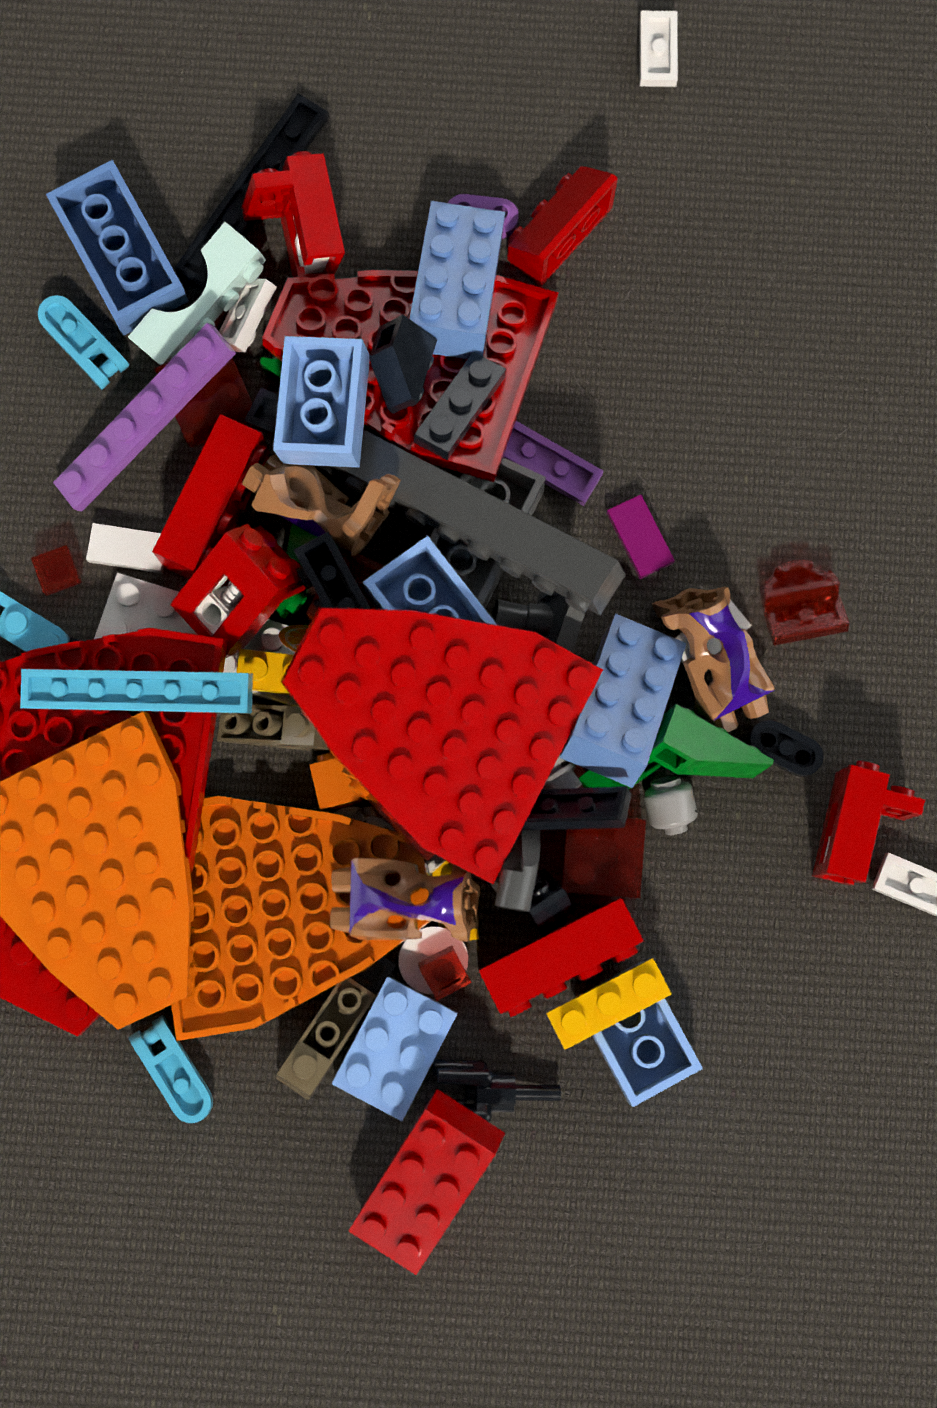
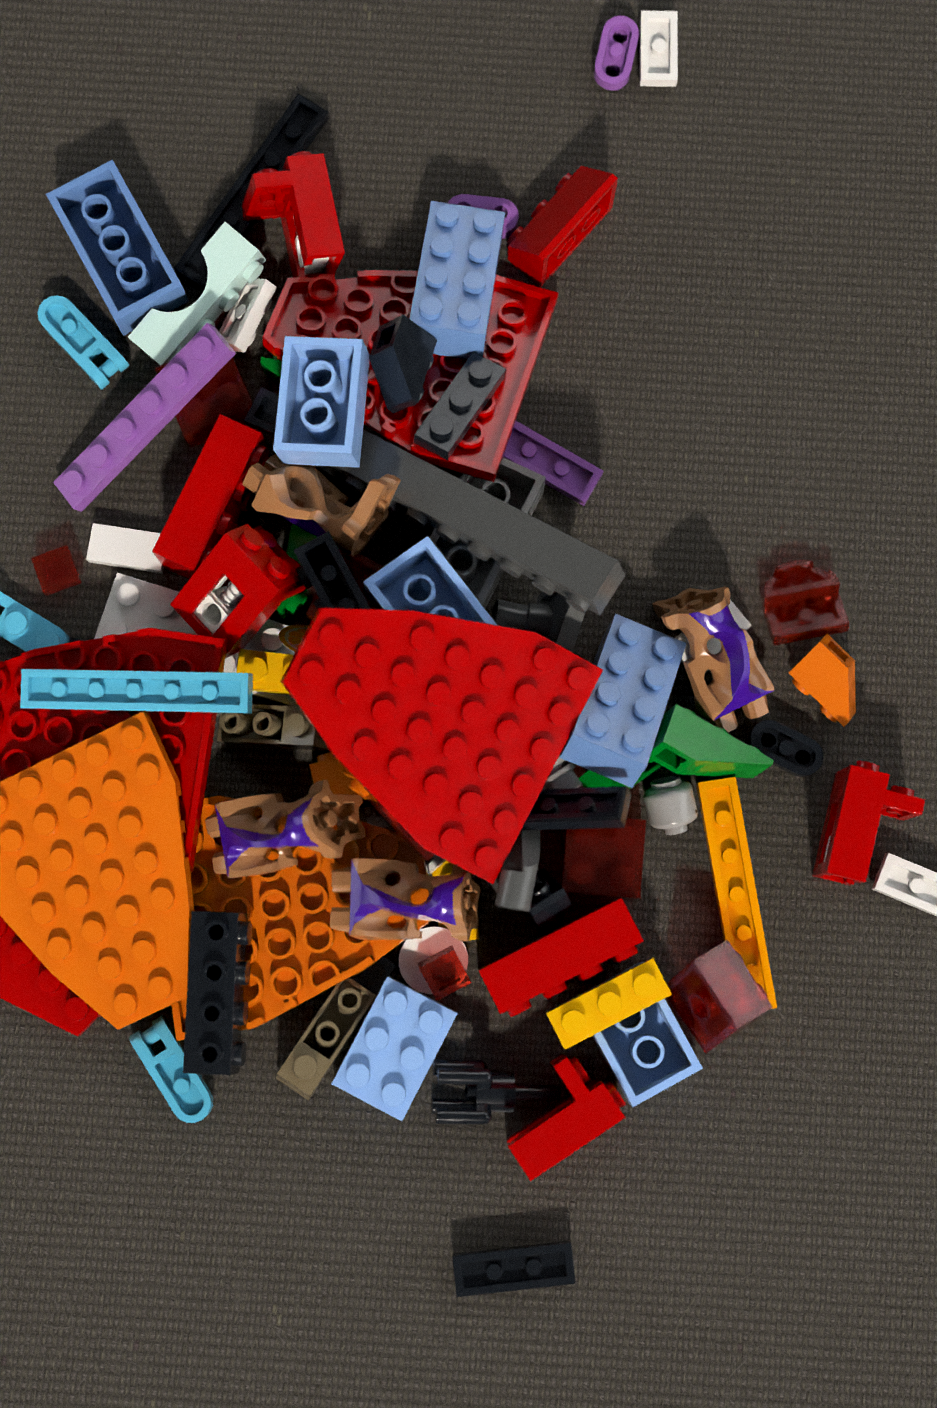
red brick [349,1089,505,1275] -> none
magenta tile [606,494,675,579] -> none
none -> black brick [183,911,252,1075]
none -> medium nougat hips [205,780,366,878]
none -> black plate [452,1240,576,1297]
none -> red brick [506,1054,626,1181]
none -> medium lavender plate [594,16,639,90]
none -> clear red slope [667,940,773,1054]
none -> light orange plate [696,777,777,1014]
none -> orange slope [789,634,856,727]

